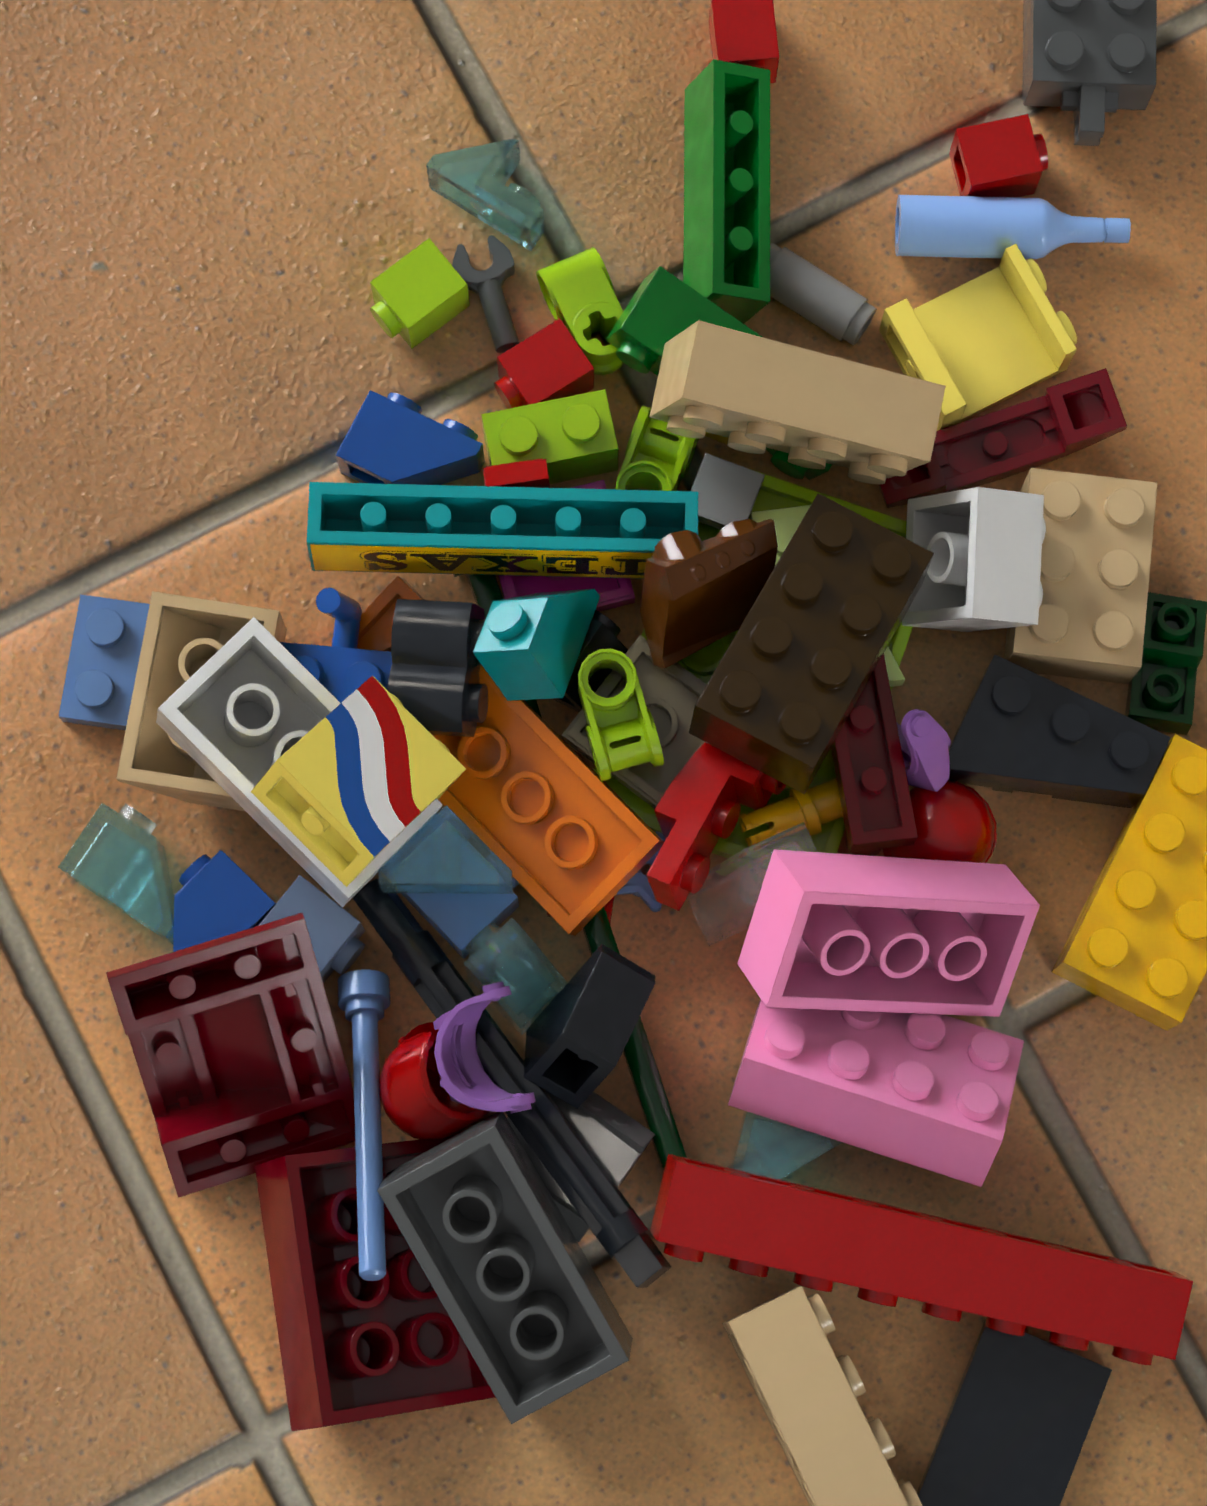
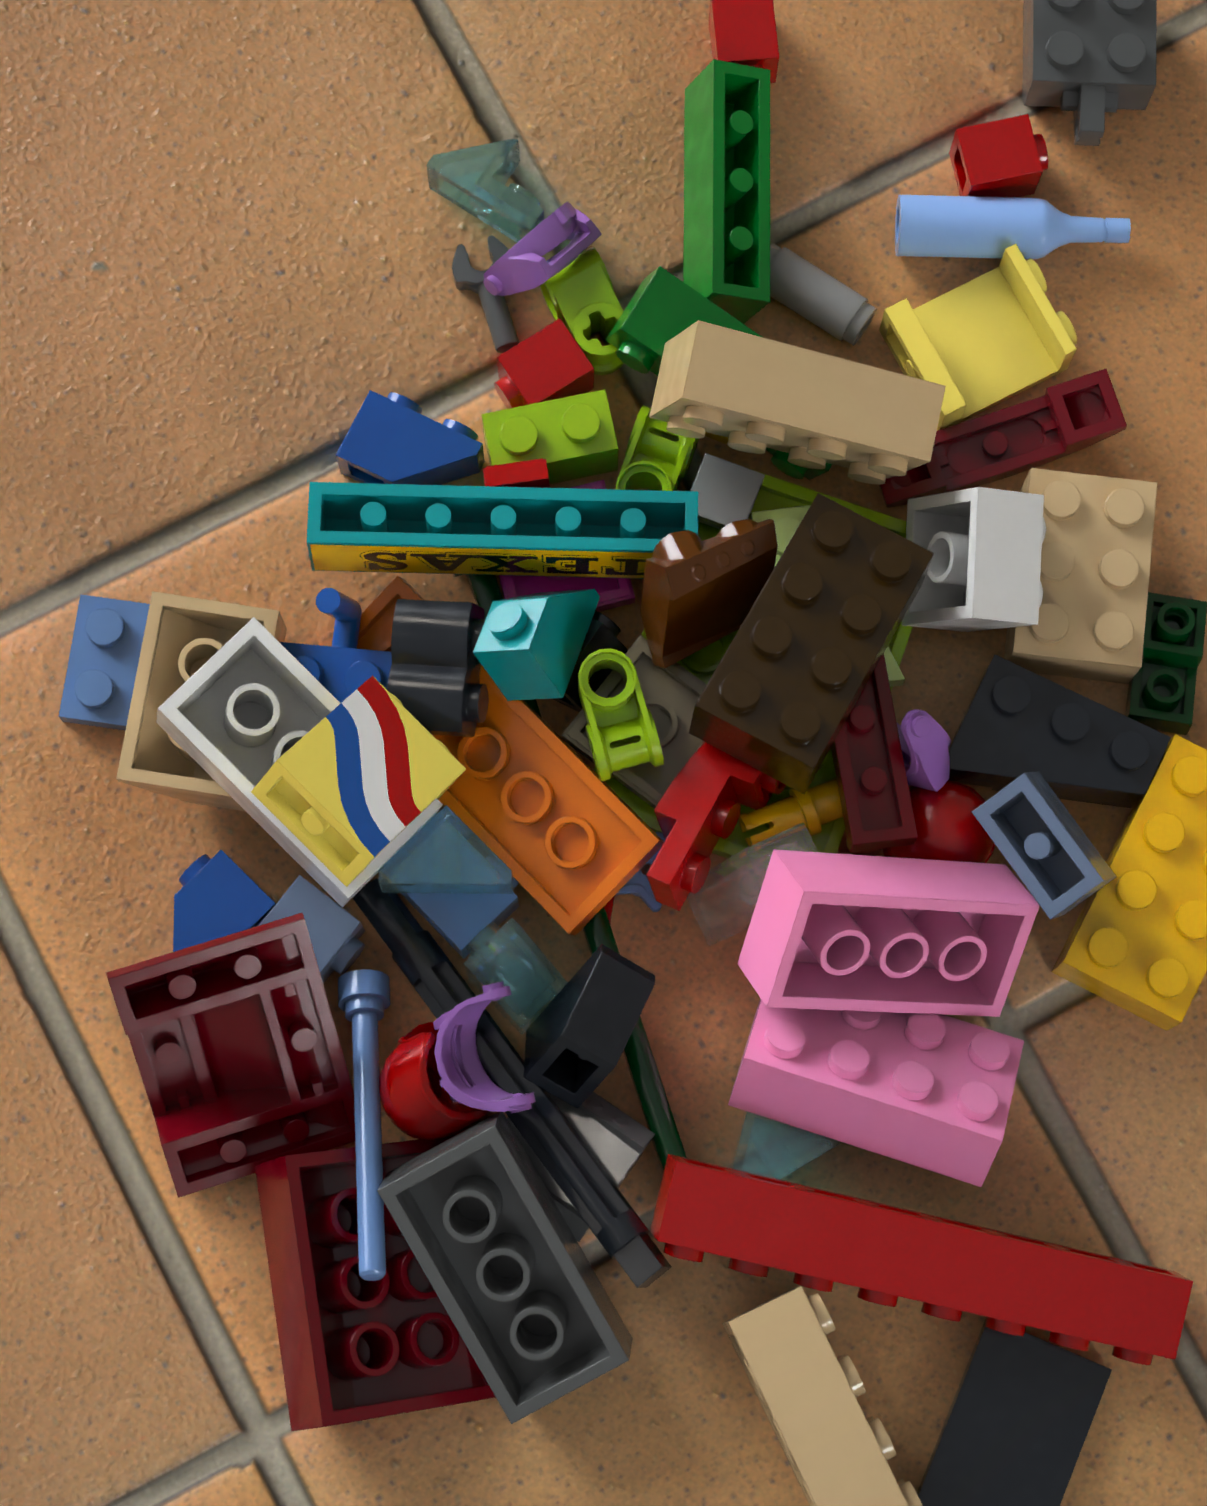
clear light blue slope [58,803,174,944] -> none
lime brick [370,238,470,349] -> none
none -> medium lavender helmet [483,202,602,296]
none -> sand blue brick [972,771,1117,920]

